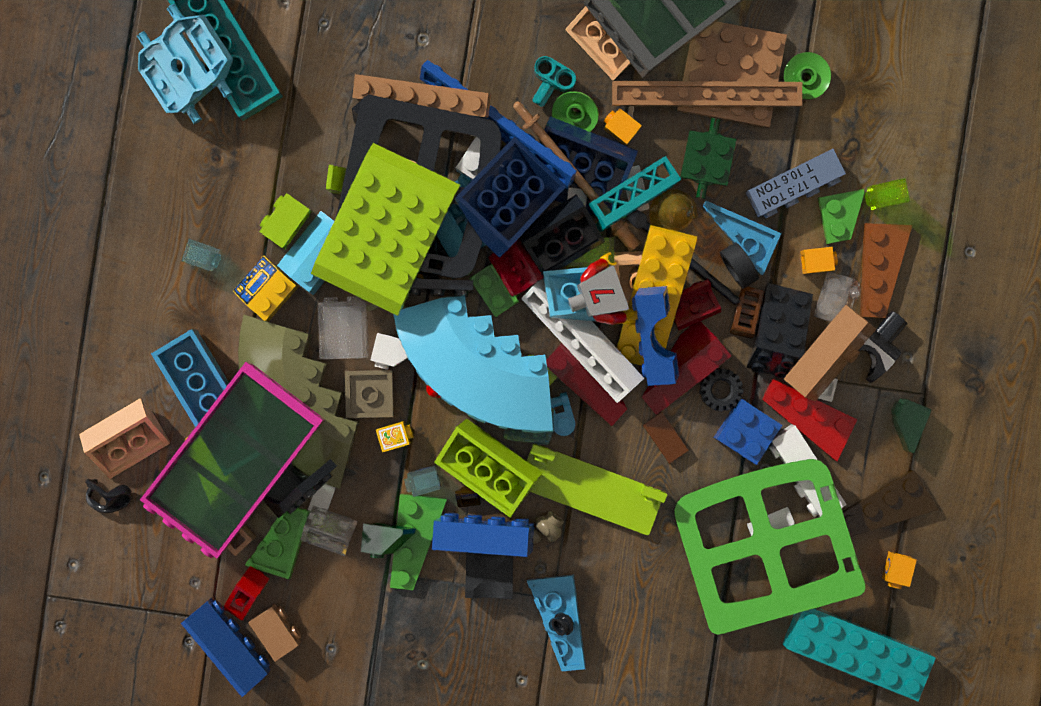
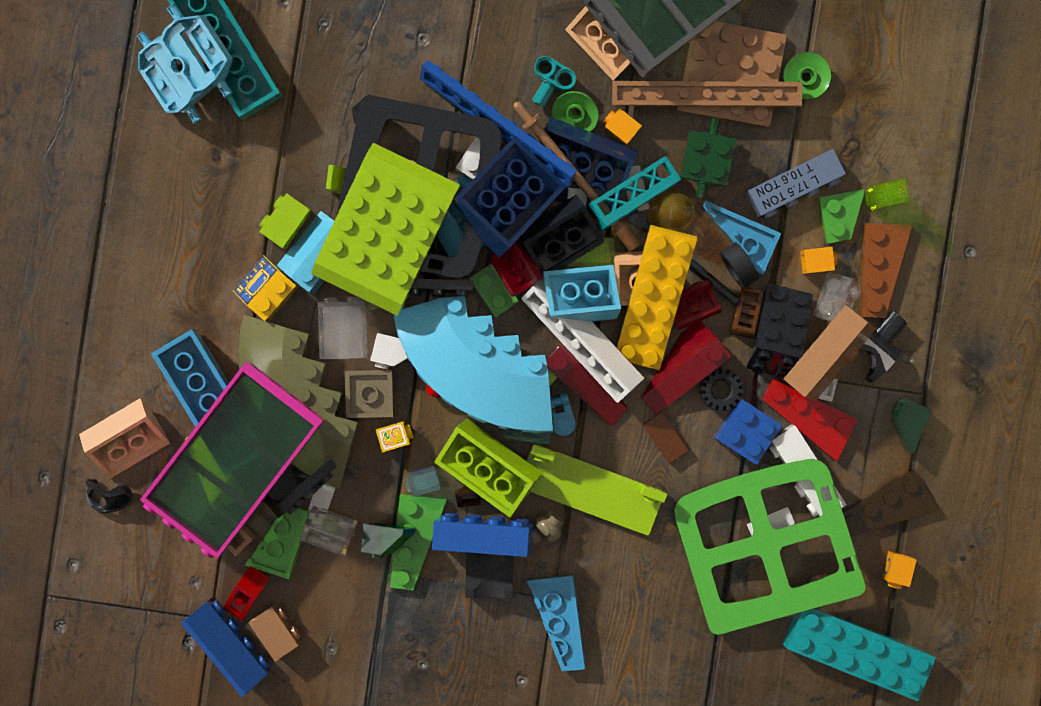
clear light blue brick [181,239,221,271] -> none
medium nougat plate [352,74,491,117] -> none
black plate [552,612,573,636] -> none
light grey torso [568,252,635,325] -> none
blue arch [632,286,679,386] -> none

